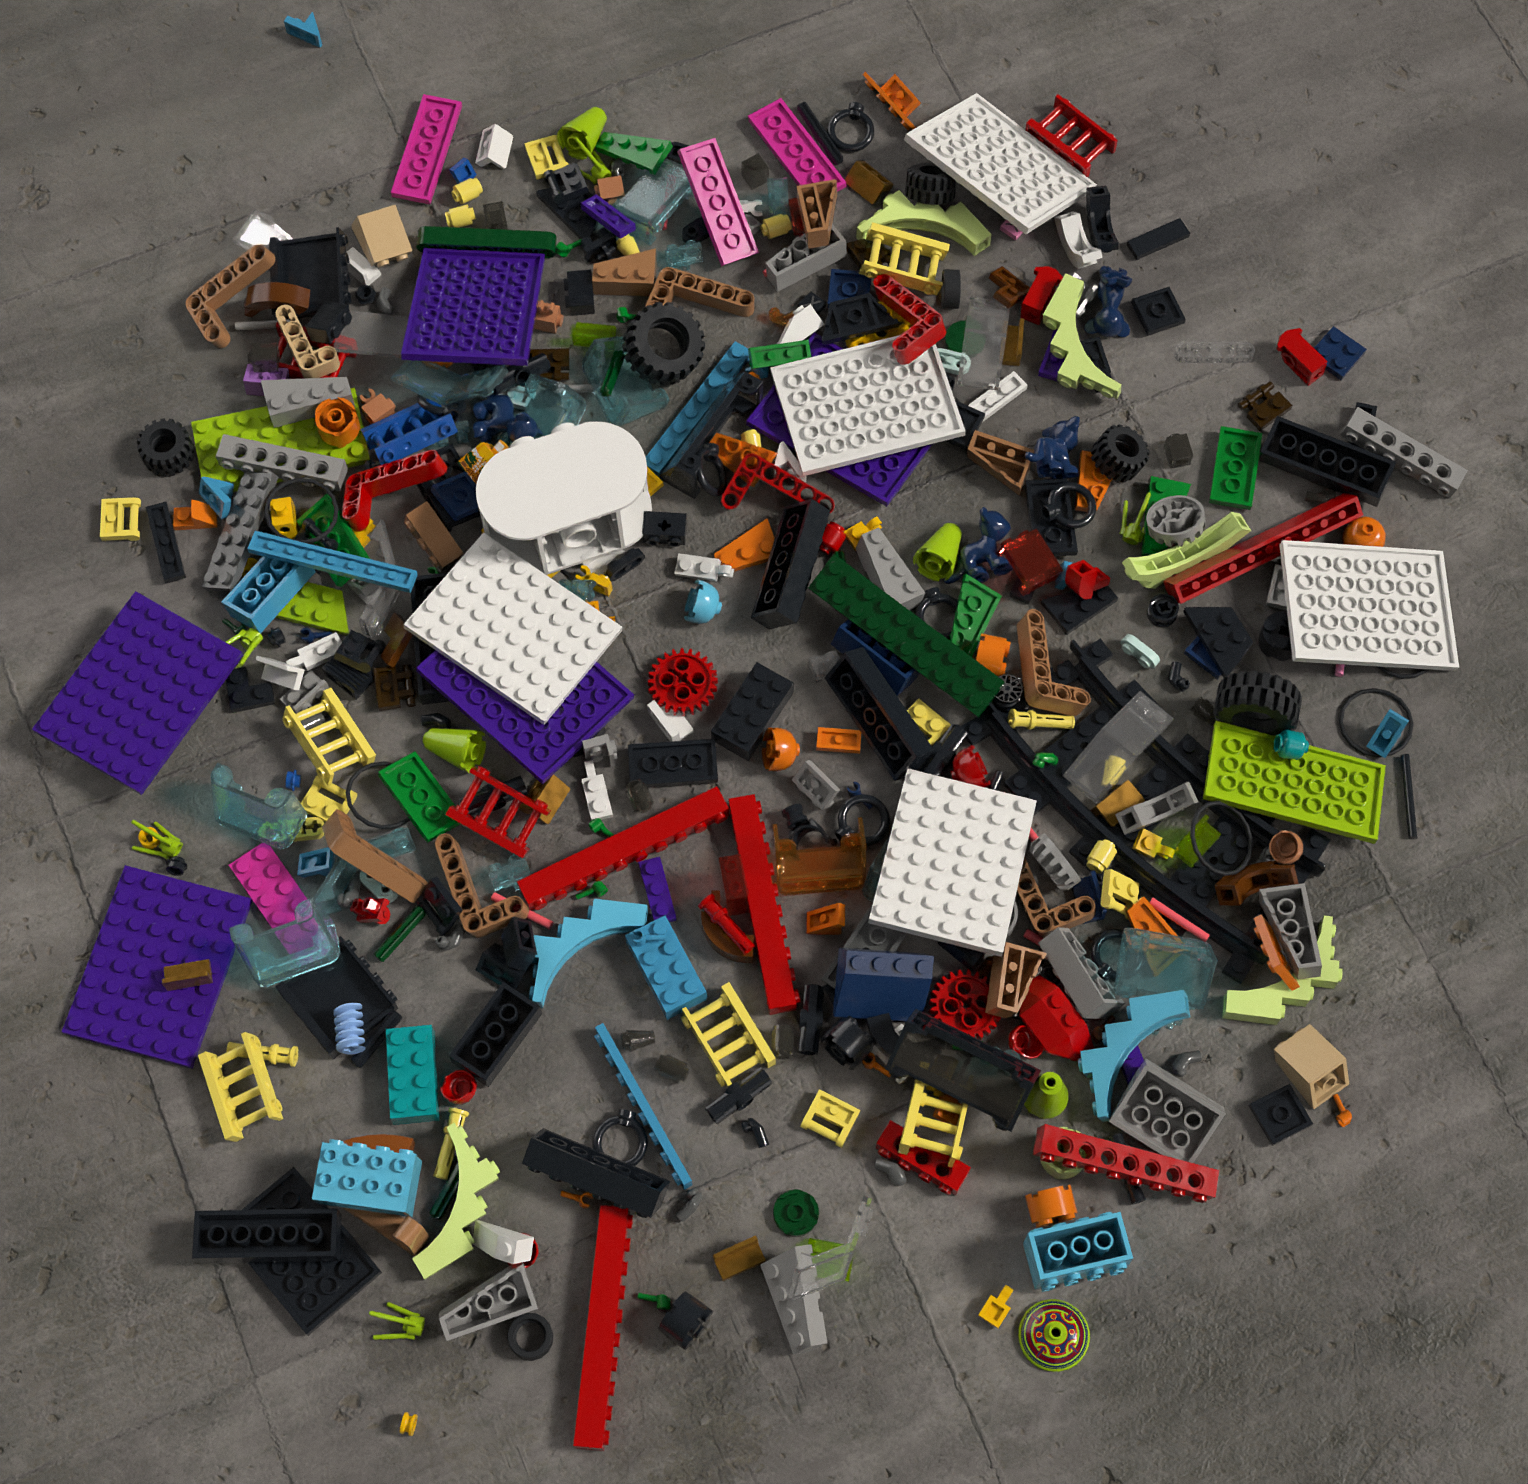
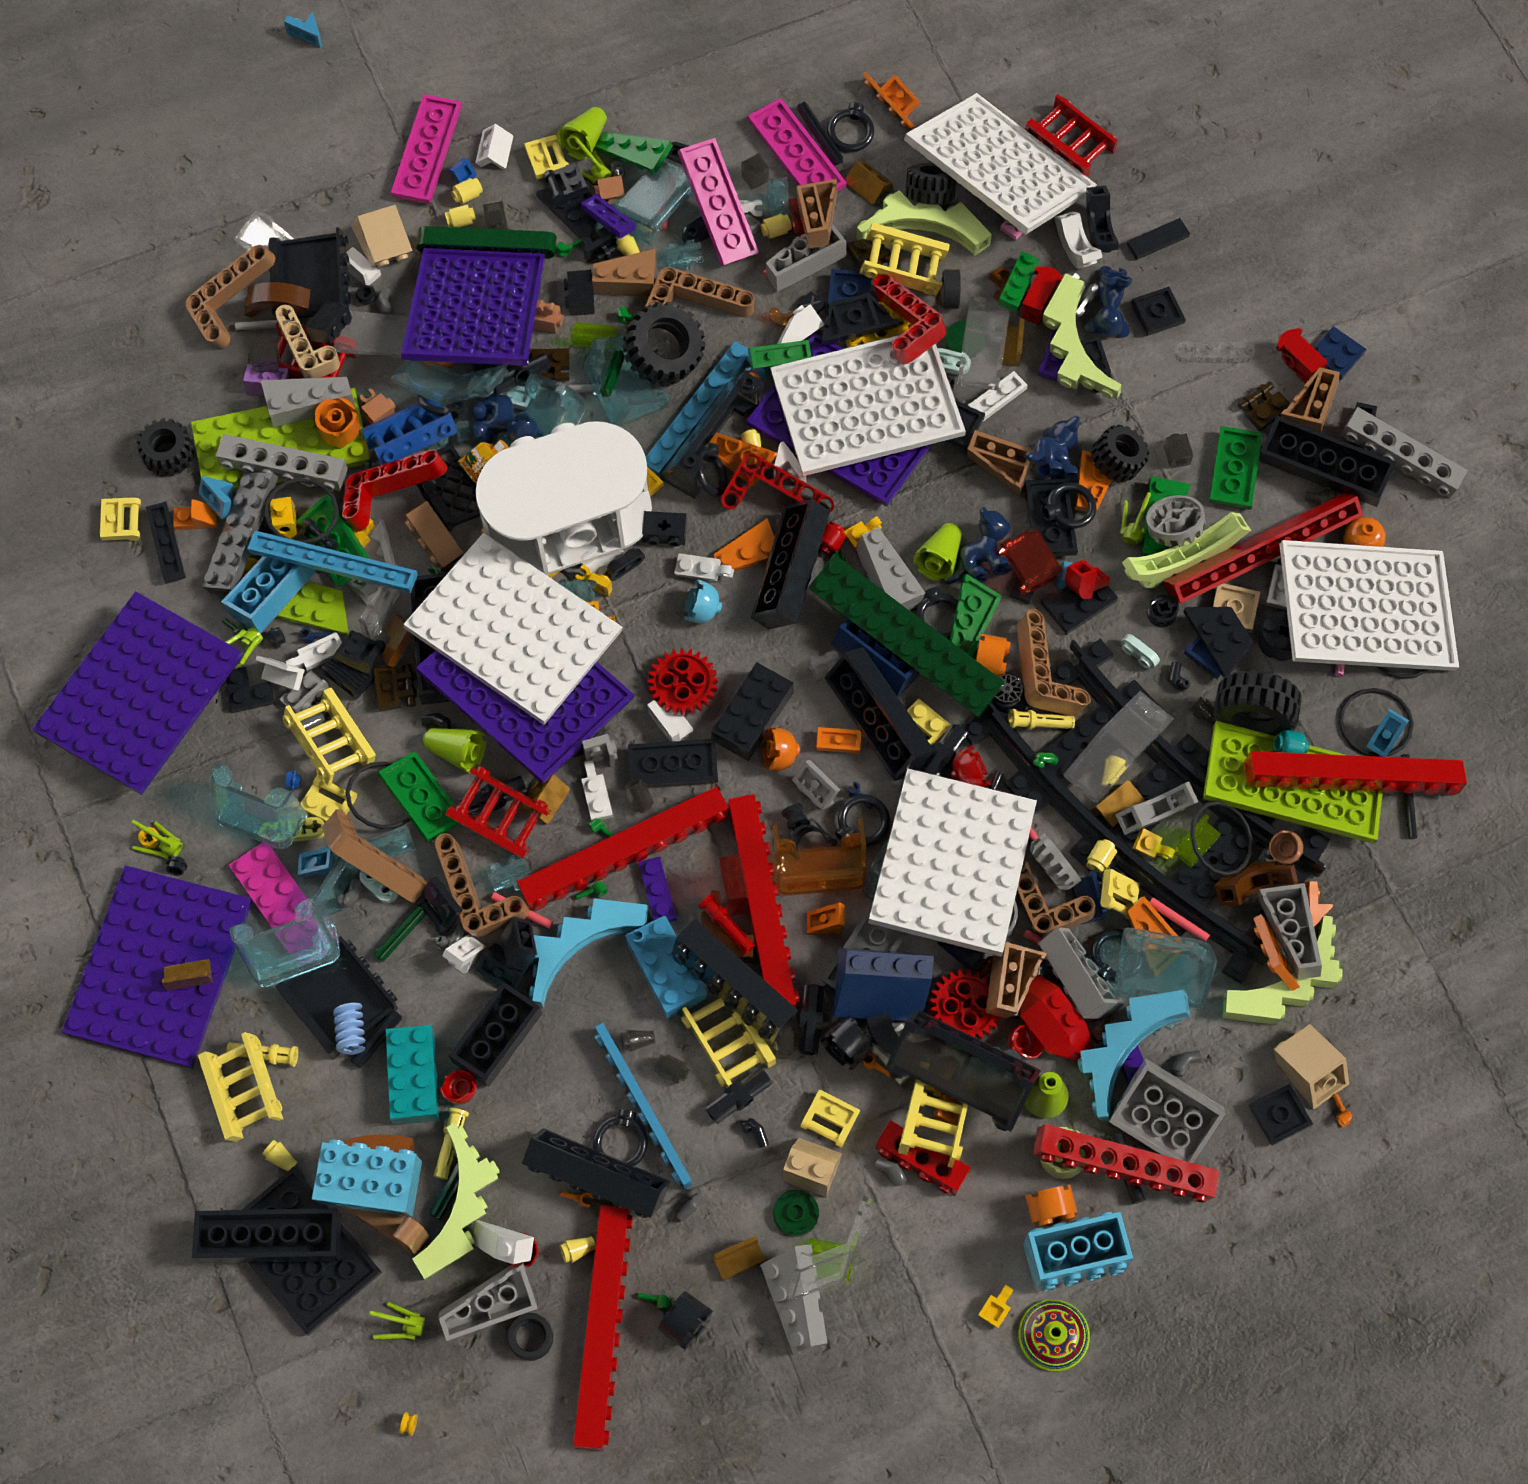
red hips [350,897,390,925] -> none
dark blue plate [430,471,479,521] -> none
none -> light yellow cone [262,1140,298,1171]
none -> white slope [442,934,486,974]
none -> light yellow cone [560,1236,596,1263]
none -> black brick [671,919,798,1044]
none -> tan slope [783,1138,842,1198]
none -> green plate [997,251,1040,313]
none -> tan plate [1212,583,1260,633]
none -> red brick [1244,751,1467,795]
none -> medium nougat wedge [1281,367,1340,433]
none -> orange slope [1299,881,1333,926]

